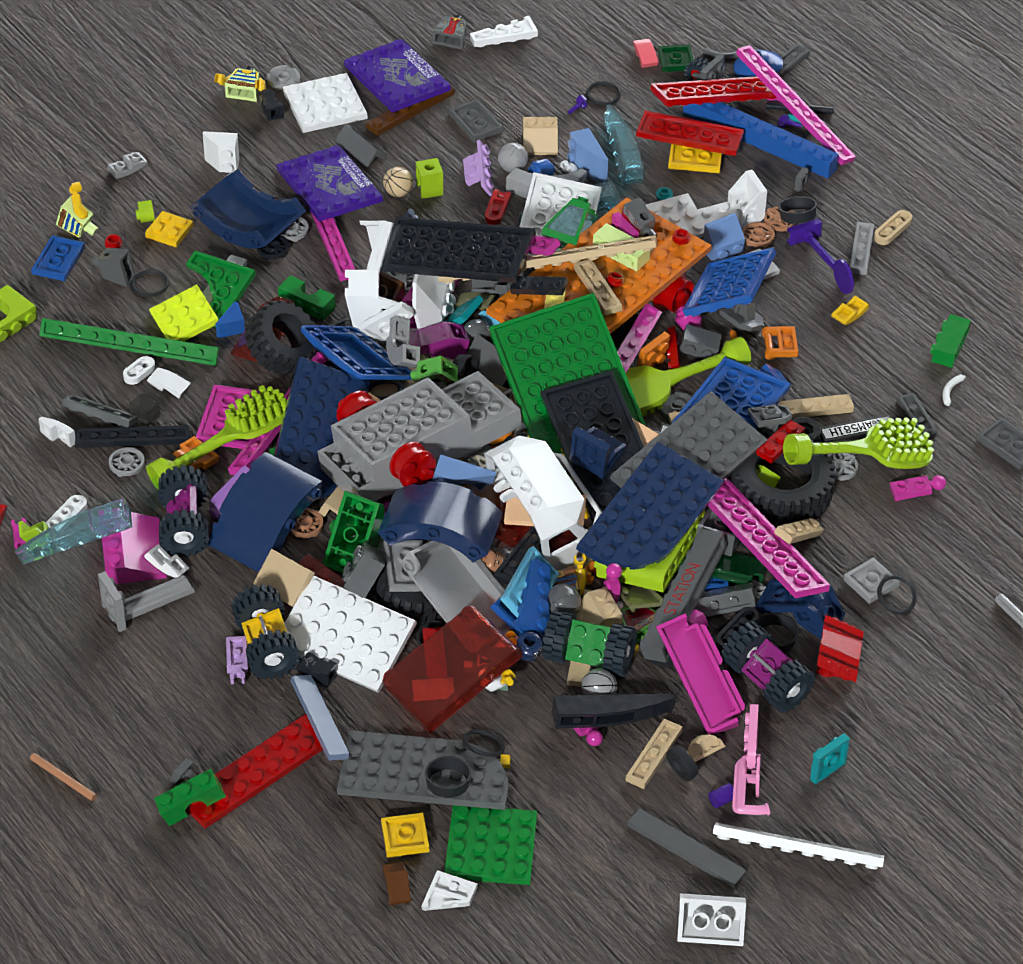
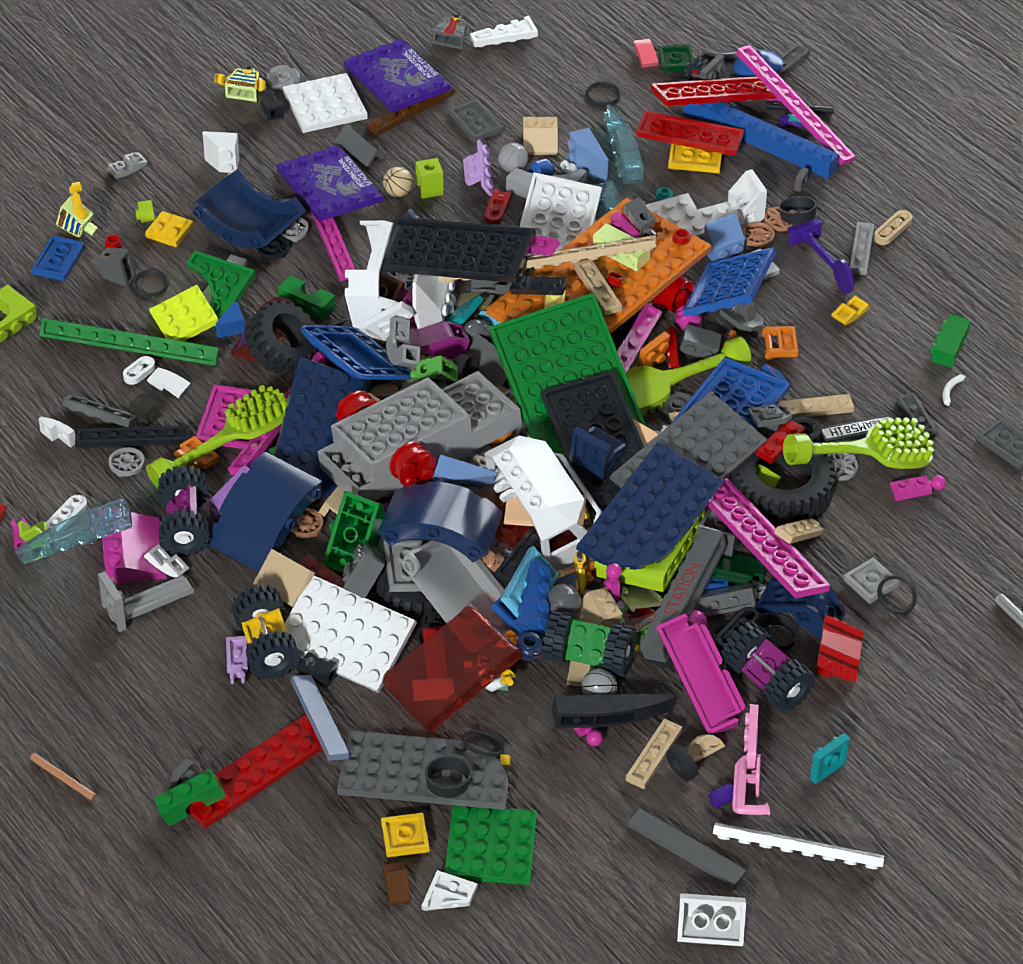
windscreen [541,196,598,249] -> none
dark purple hand [568,95,587,114] -> none

